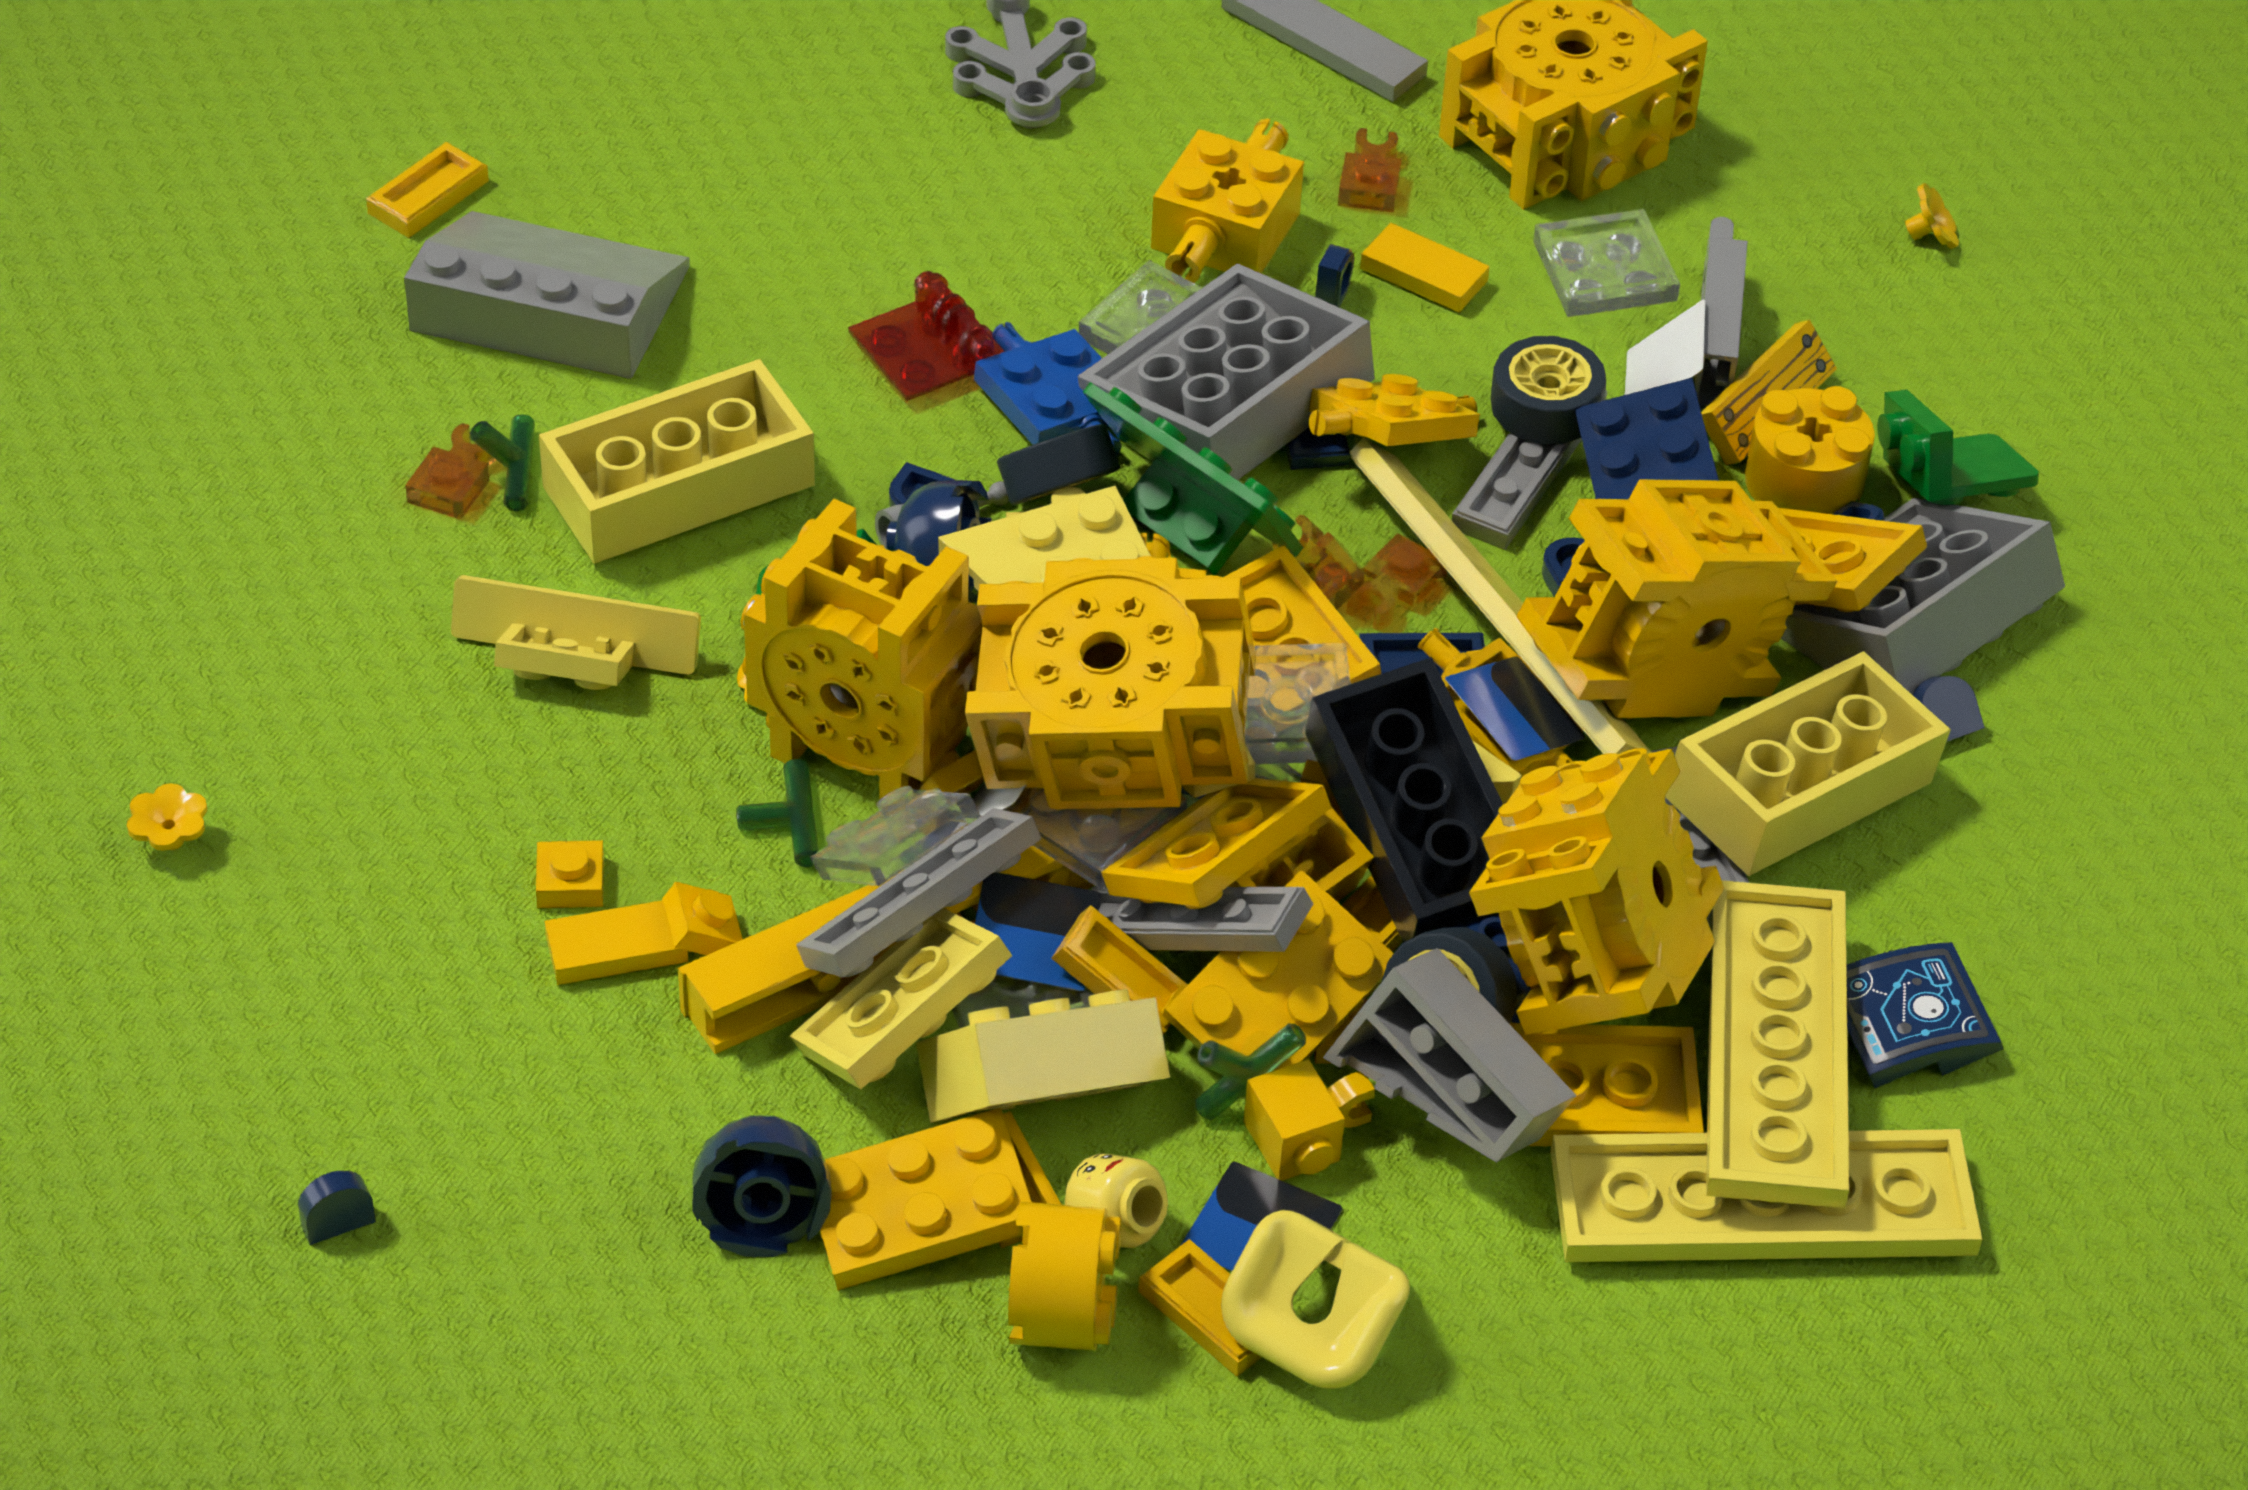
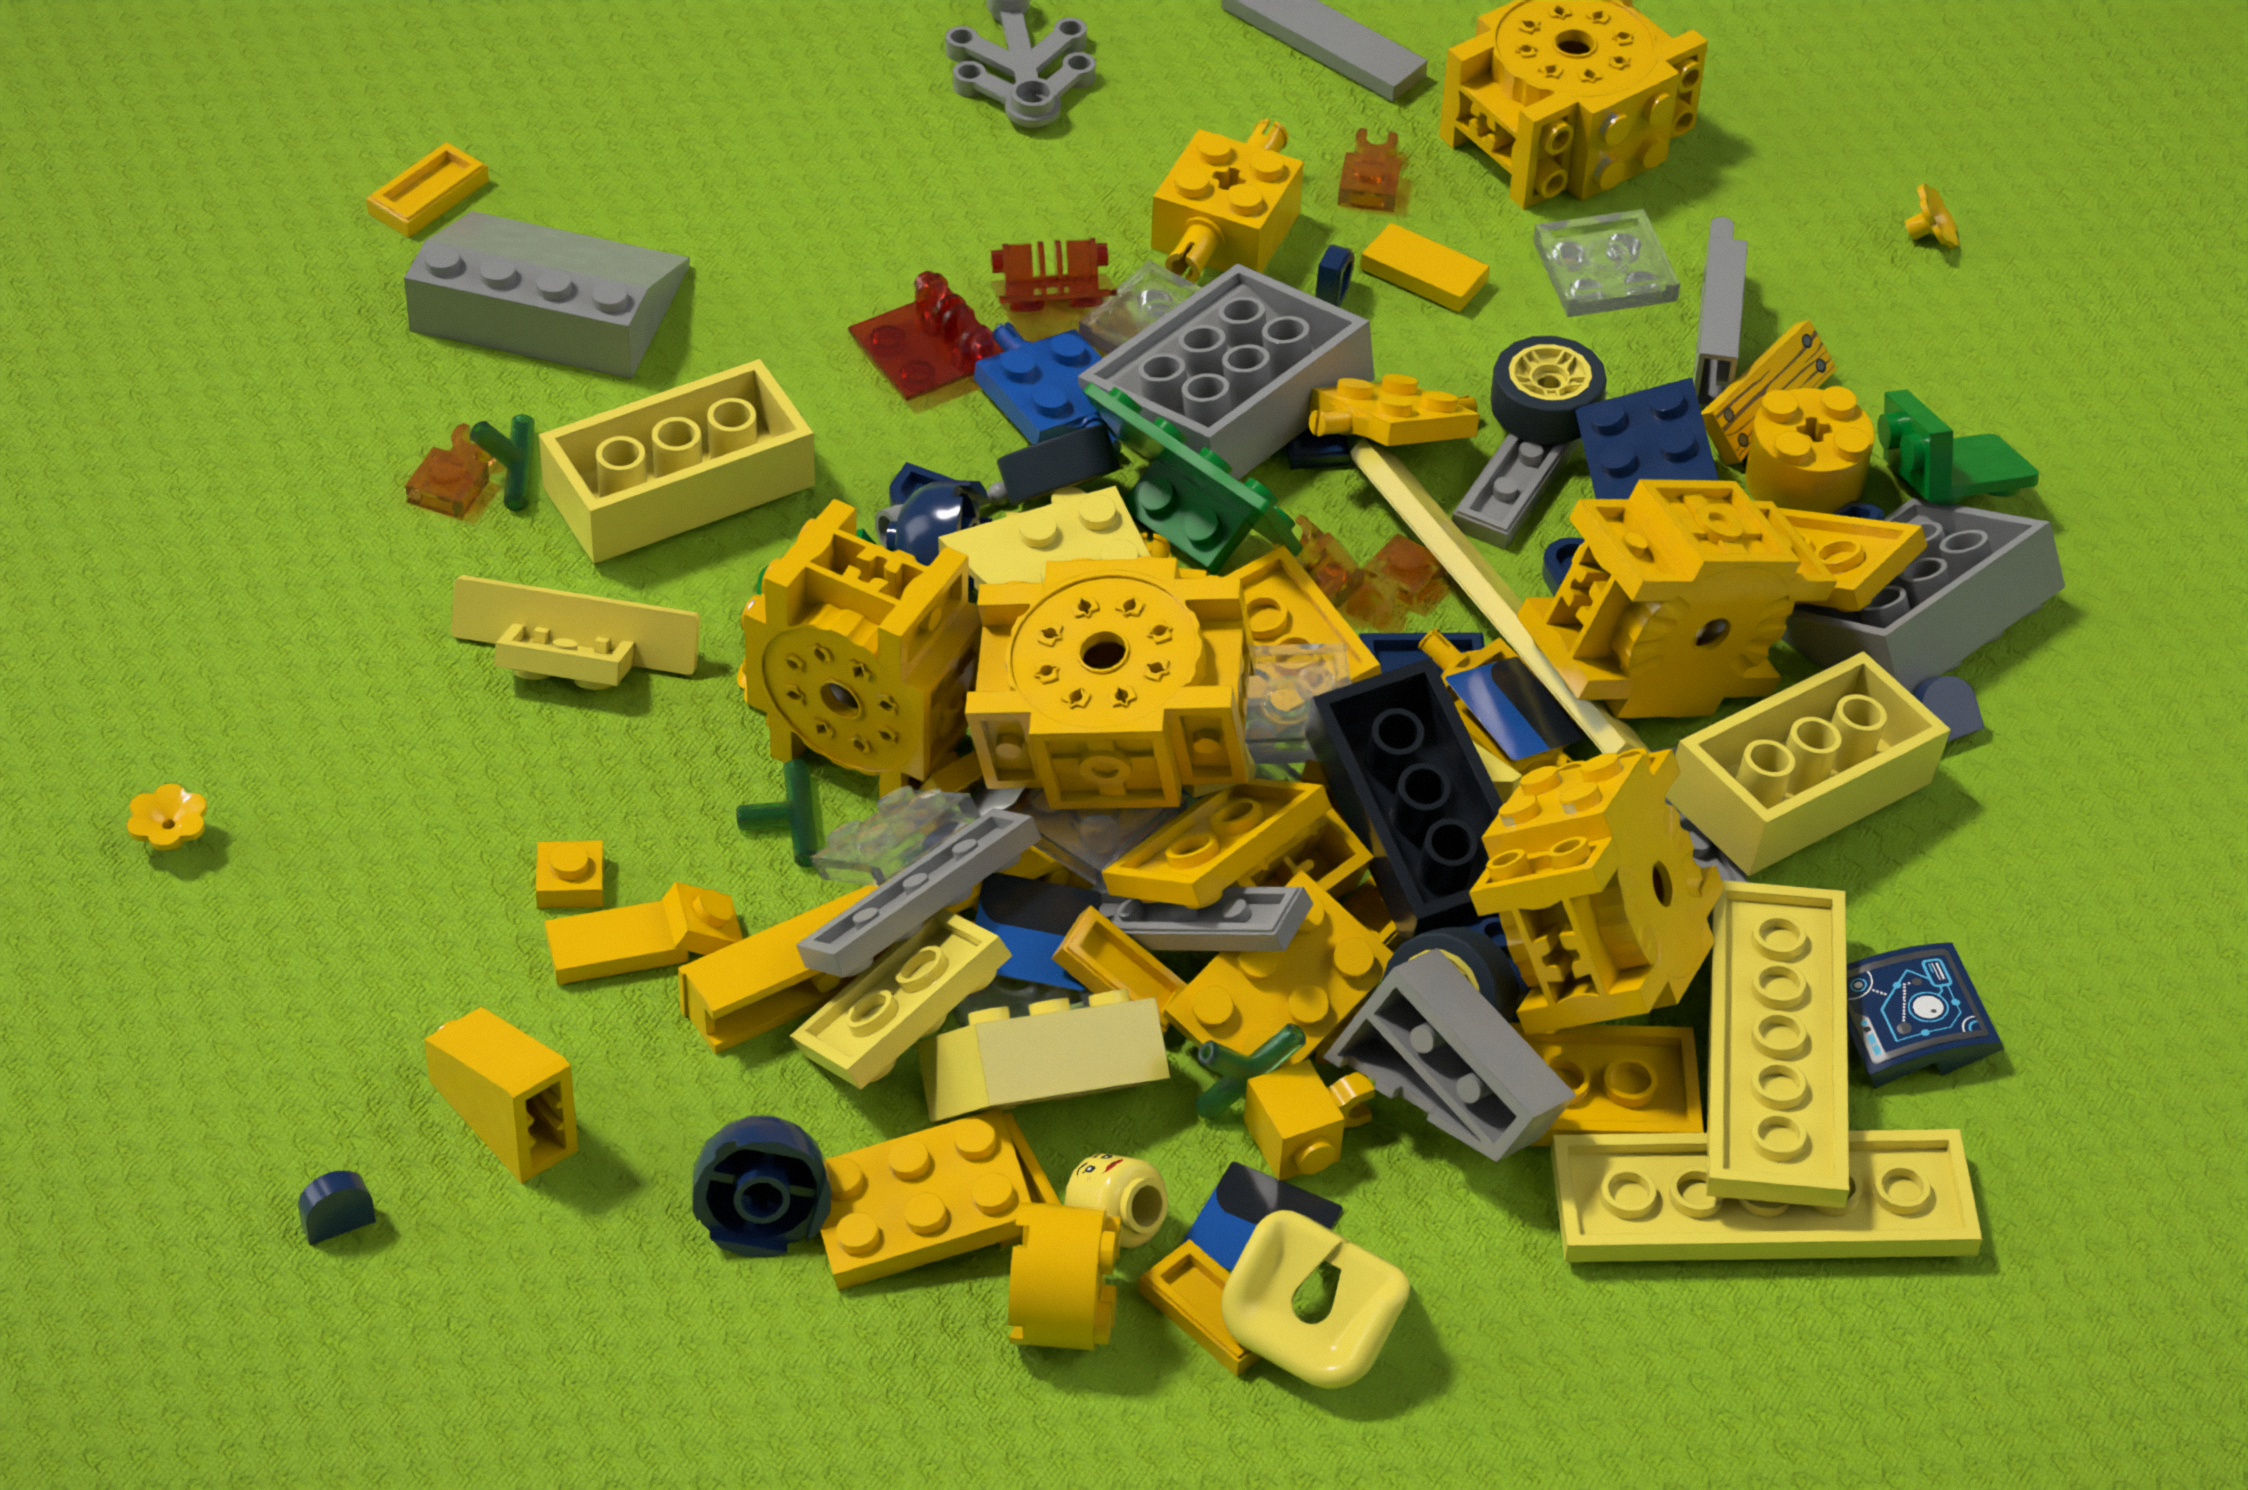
white sticker [1625,299,1706,395] -> none
none -> yellow slope [424,1006,578,1184]
none -> clear red hinge [990,237,1117,312]

